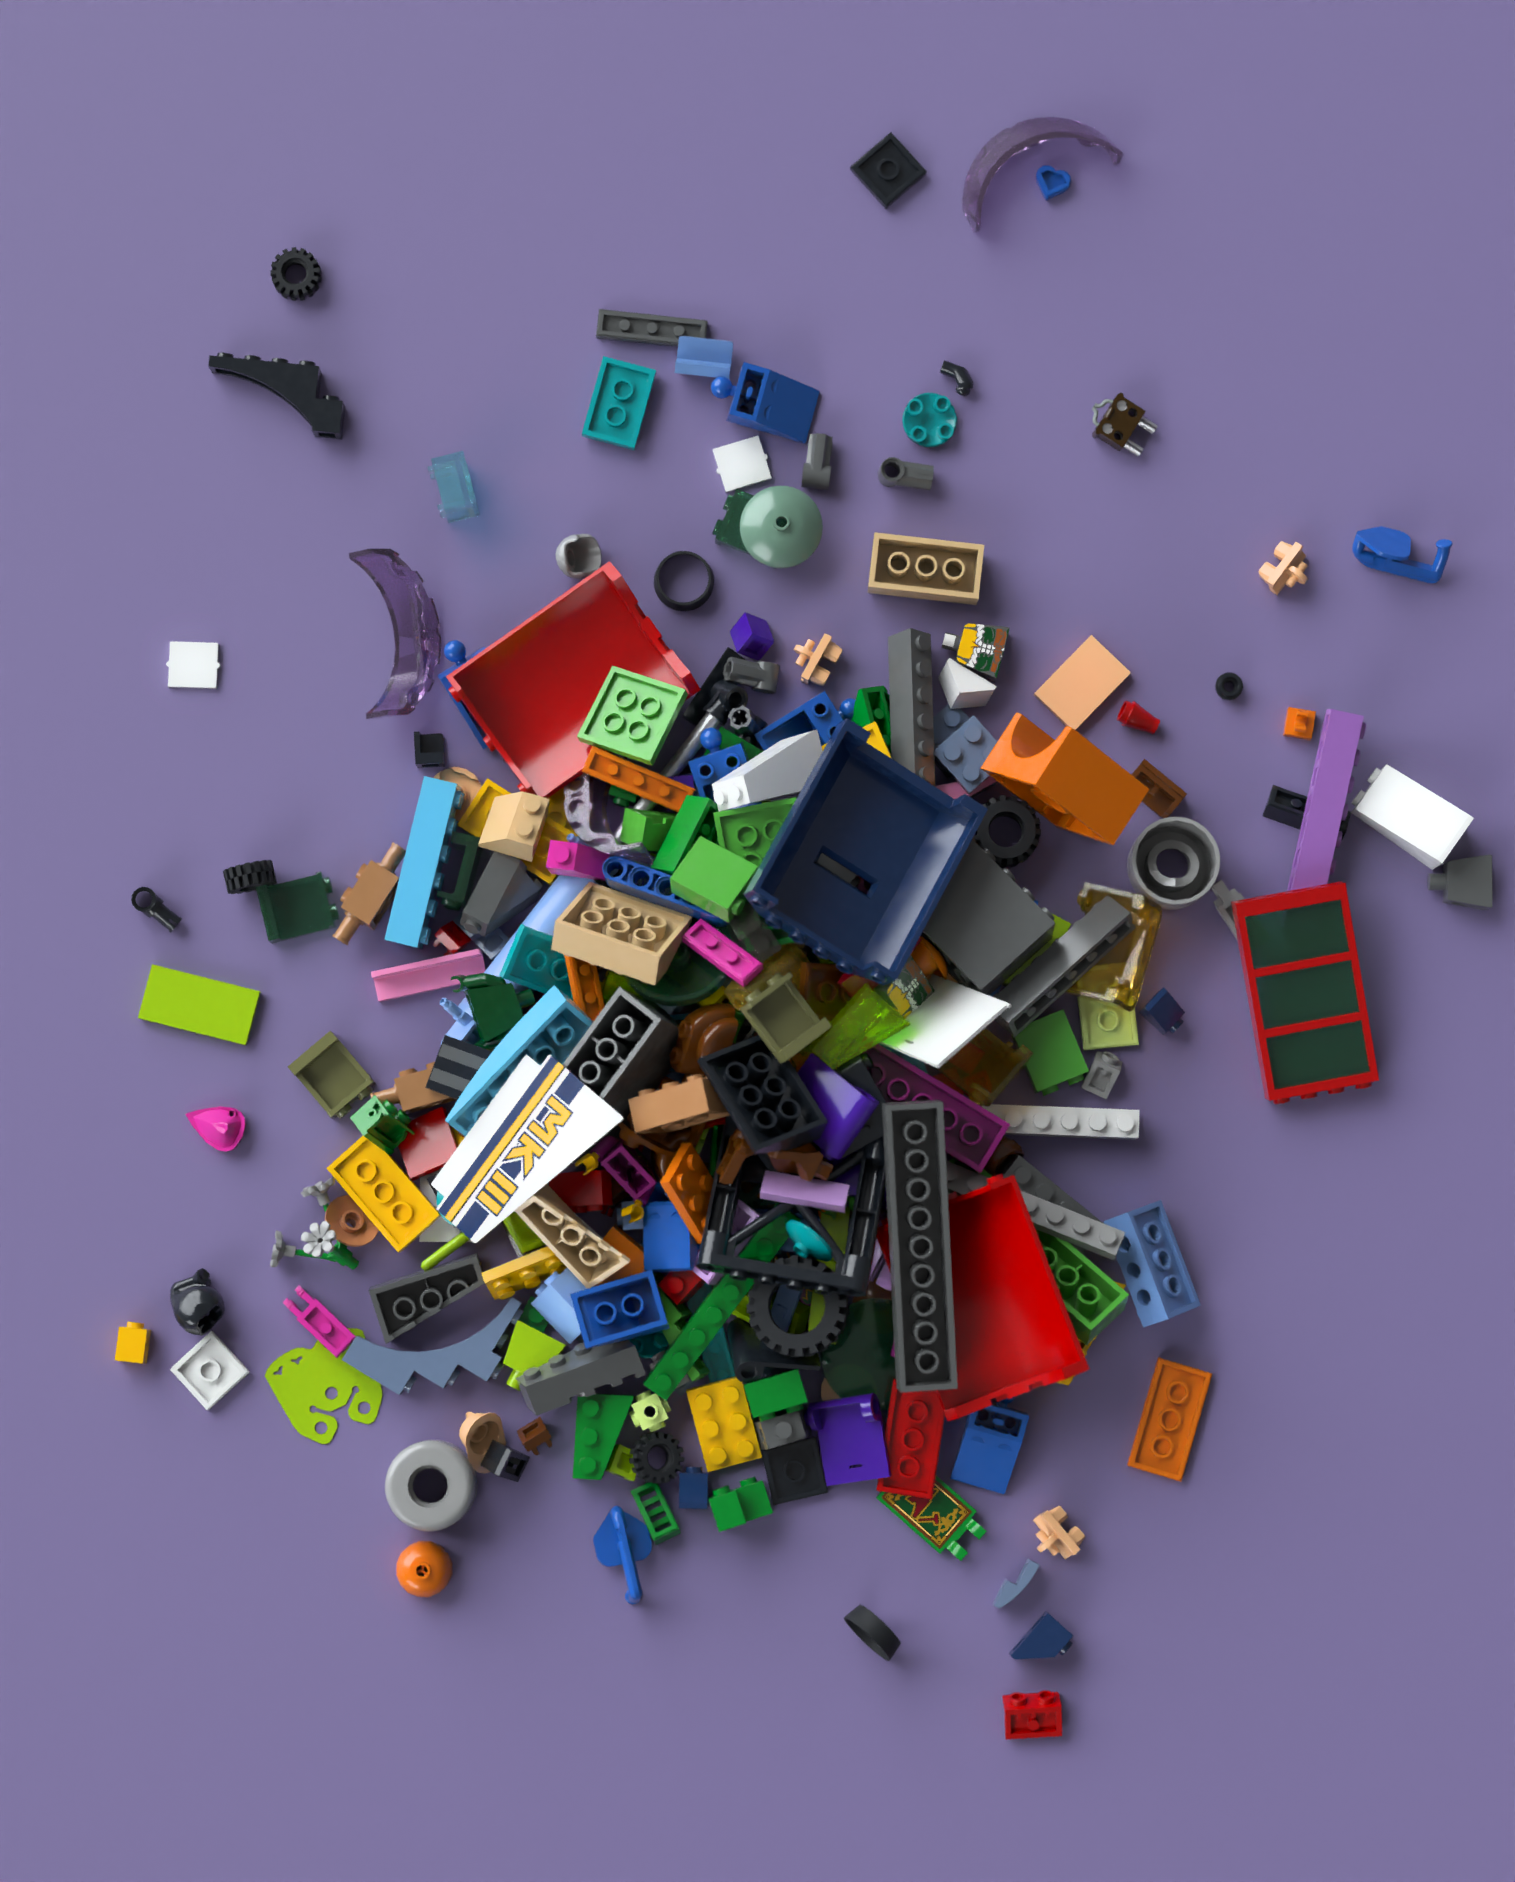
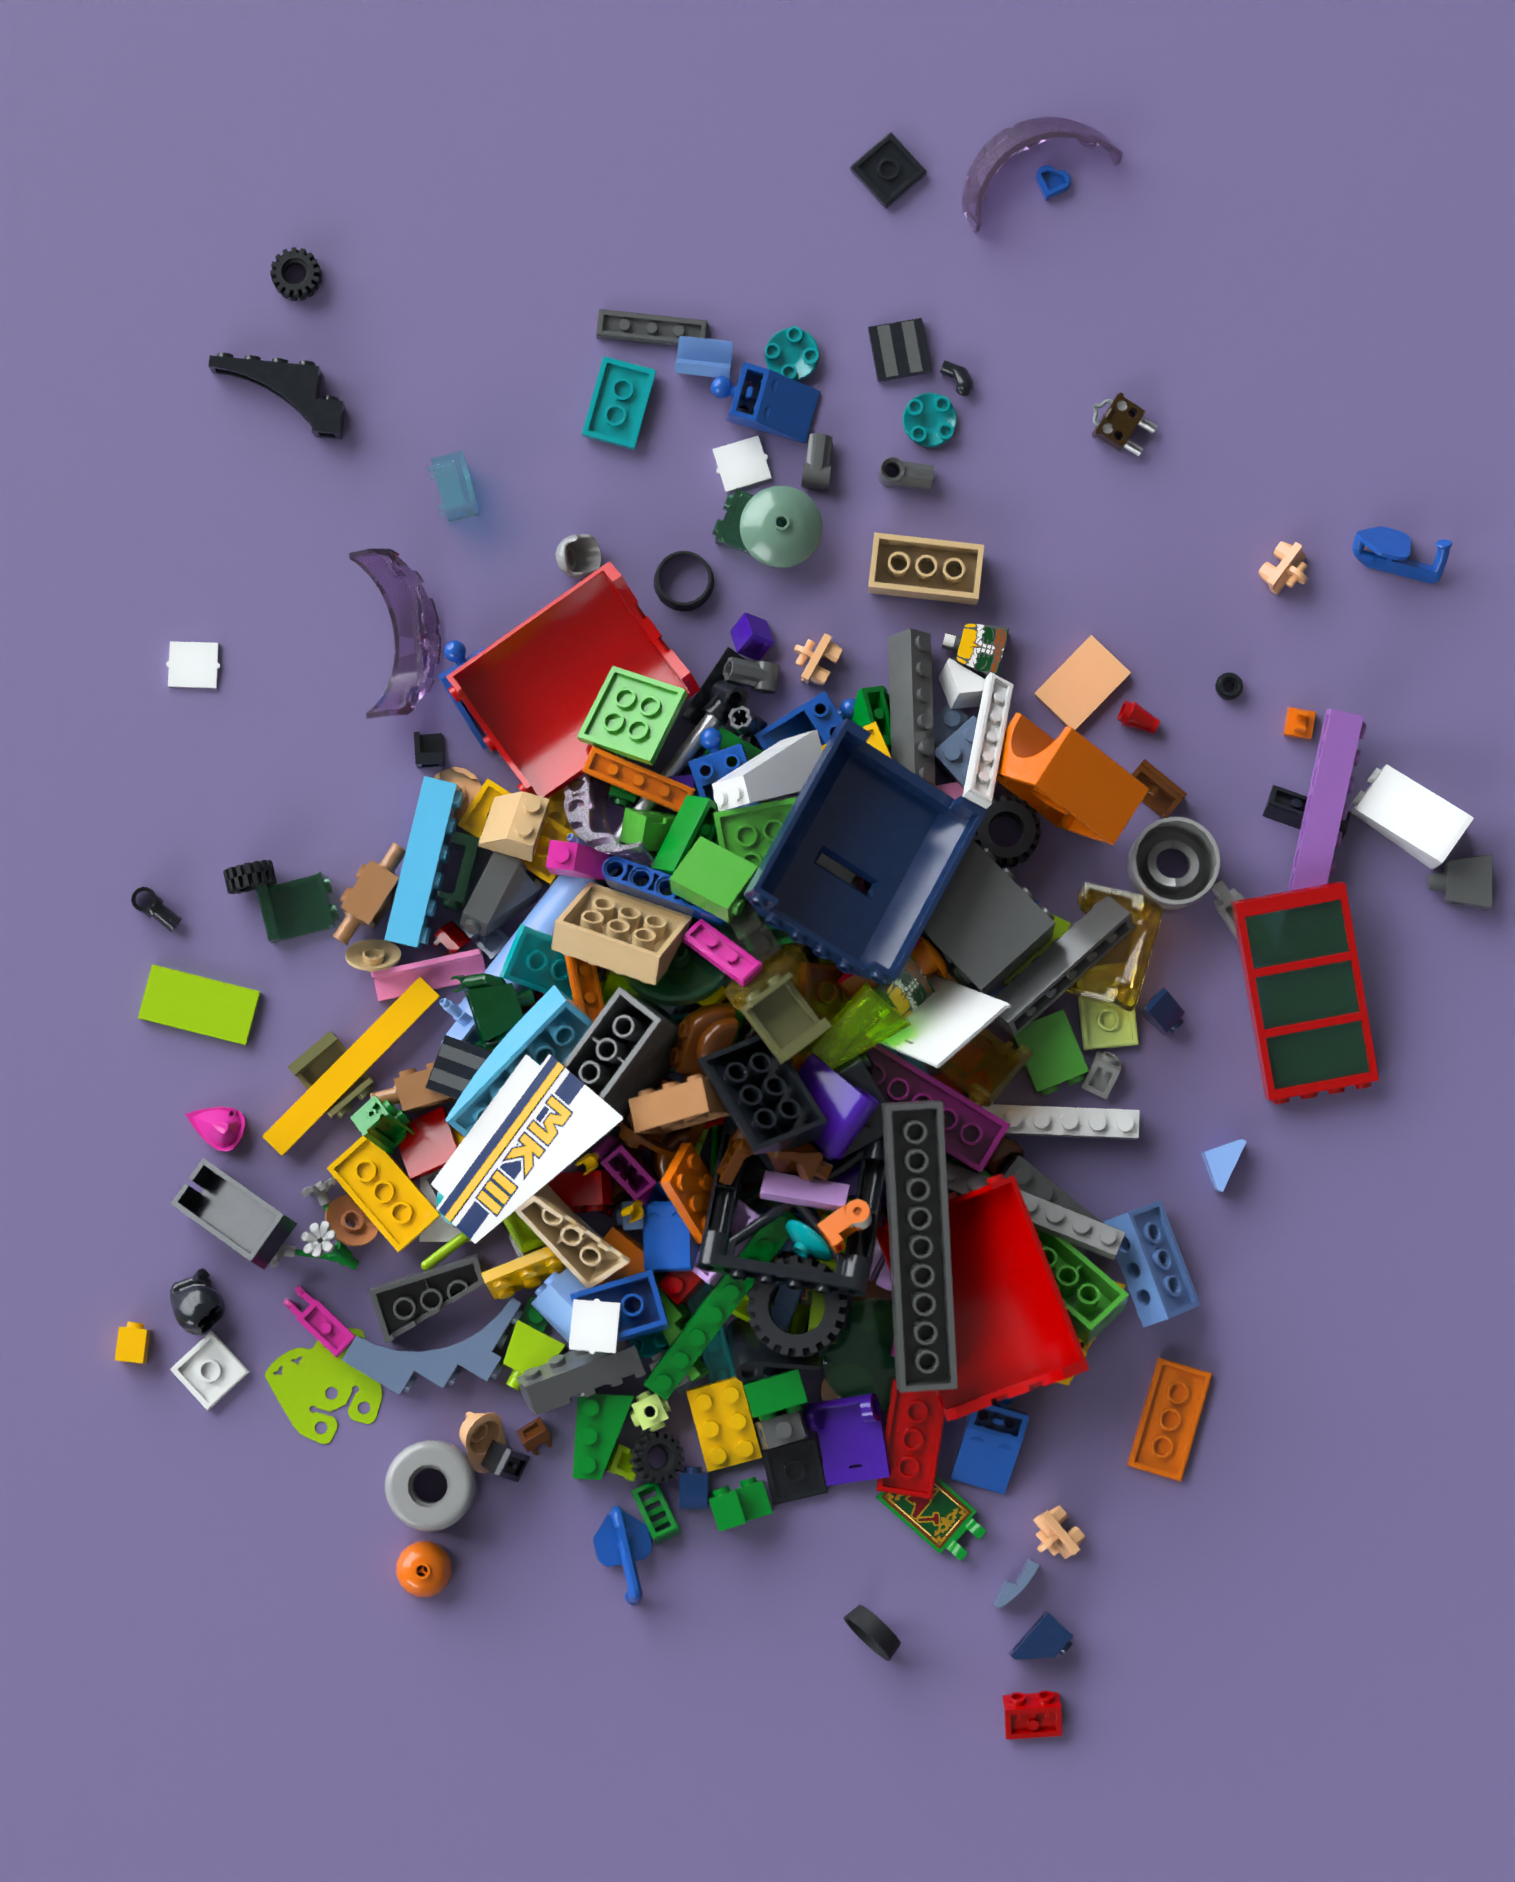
none -> piece [170,1158,297,1270]
none -> yellow tile [262,977,440,1156]
none -> tan dish [345,939,401,972]
none -> white piece [569,1298,621,1354]
none -> teal dish [765,326,819,381]
none -> orange leg [817,1199,872,1254]
none -> tile [868,318,932,382]
none -> white tile [963,672,1014,809]
none -> light blue slope [1201,1139,1247,1193]

